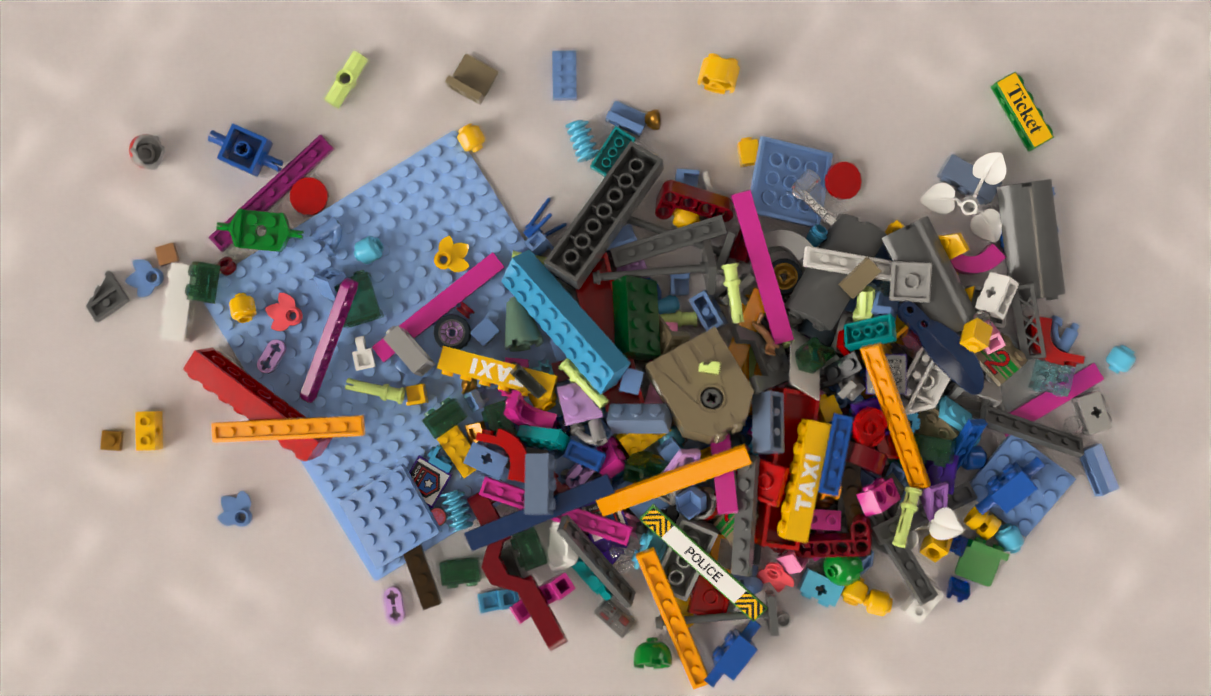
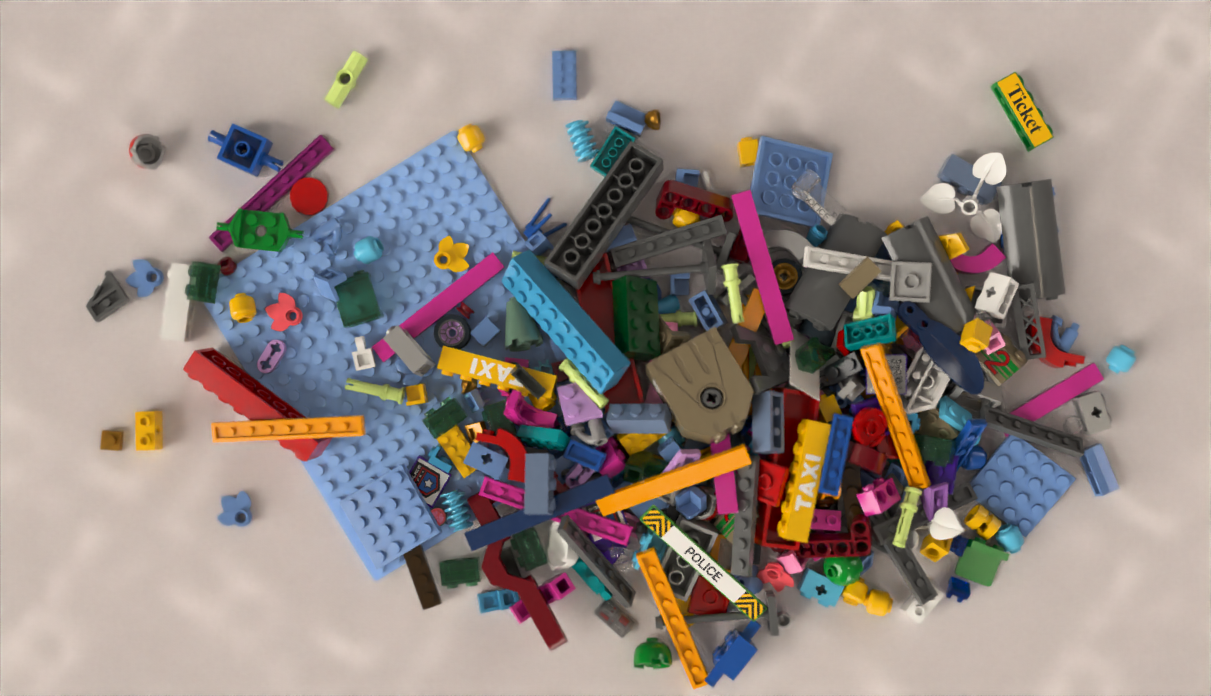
medium nougat tile [154,242,180,266] -> none
magenta beam [300,278,358,403] -> none
lavender beam [384,586,405,624] -> none
dark tan bracket [445,54,498,105] -> none
medium blue panel [619,368,644,395] -> none
yellow brick [697,53,740,94] -> none
yellowish green tile [699,361,720,374] -> none
medium nougat piece [752,313,780,356] -> none
red tile [825,161,862,200] -> none
blue brick [975,456,1045,515] -> none
clear light blue brick [1028,359,1075,397] -> none

